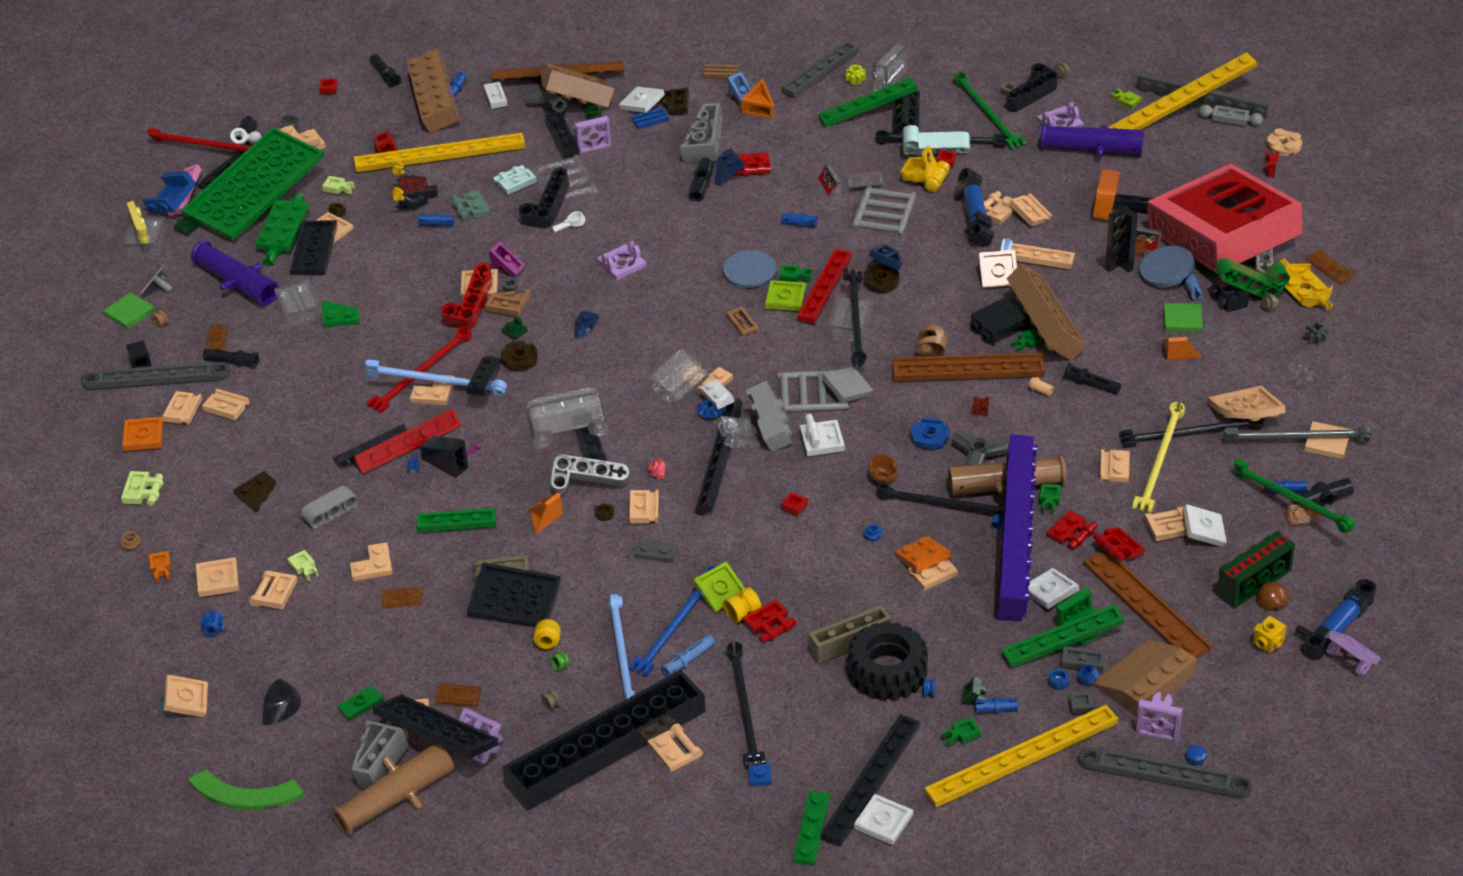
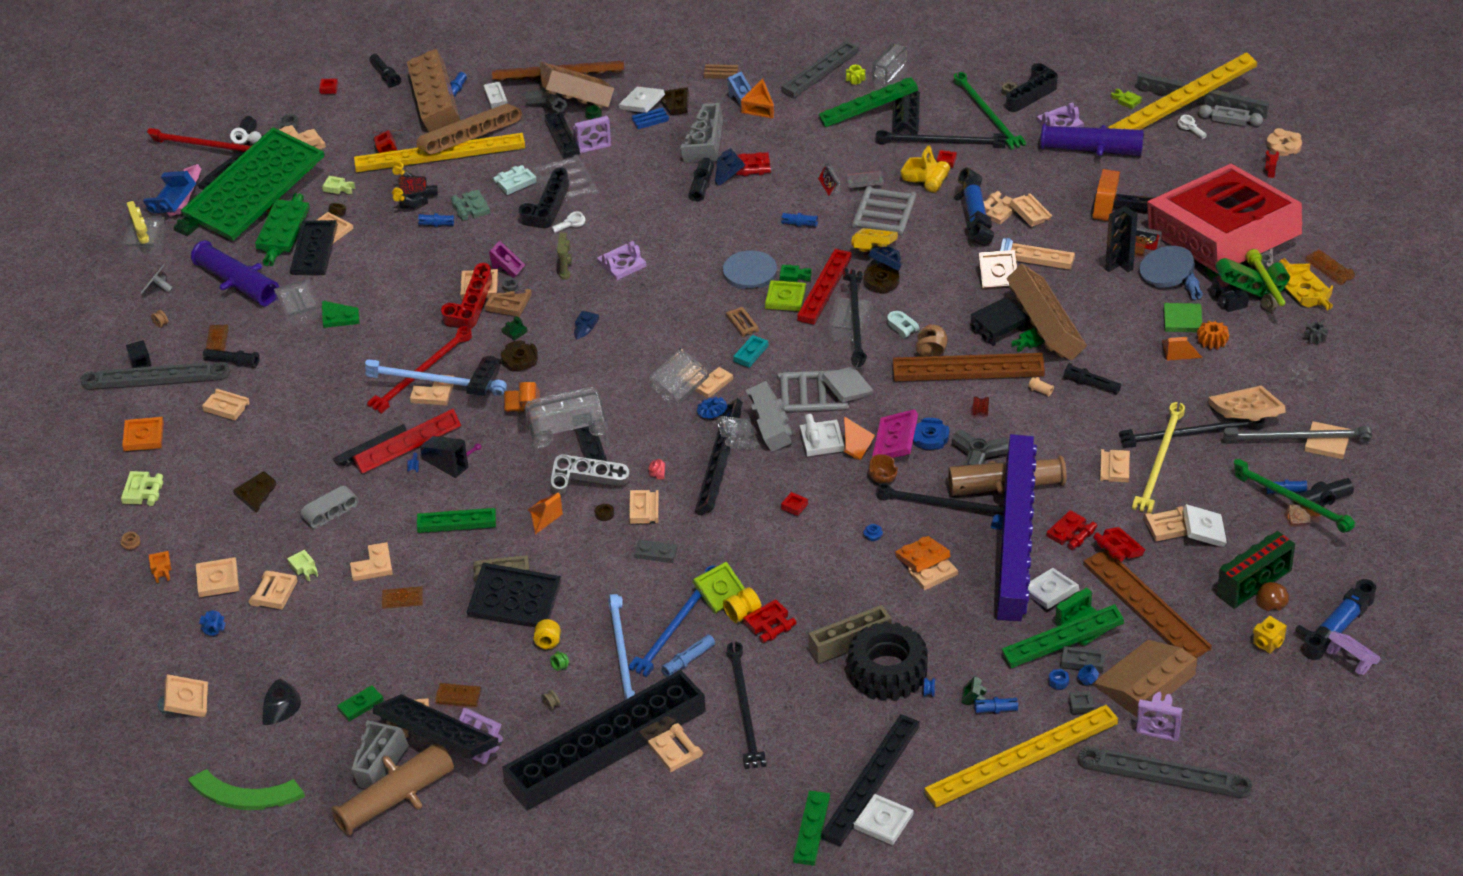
bright green tile [103,292,155,330] -> none
light nougat plate [162,391,202,425] -> none
white plate [700,379,734,409] -> none
blue plate [748,764,772,787] -> none
light aqua beam [903,125,970,155] -> none
green plate [941,717,981,746] -> none
green plate [1039,484,1062,514] -> none
dark tan plate [1053,62,1070,79] -> none
blue tile [1185,745,1207,766] -> none
none -> medium nougat beam [416,103,522,154]
none -> orange beam [504,382,540,412]
none -> olive plate [557,233,572,280]
none -> teal plate [733,335,769,368]
none -> orange slope [844,416,875,460]
none -> yellow plate [851,228,898,252]
none -> dark pink plate [872,409,918,458]
none -> light aqua plate [887,311,920,339]
none -> white plate [1177,115,1207,139]
none -> orange gear [1197,320,1229,350]
none -> lime piece [1246,249,1285,306]

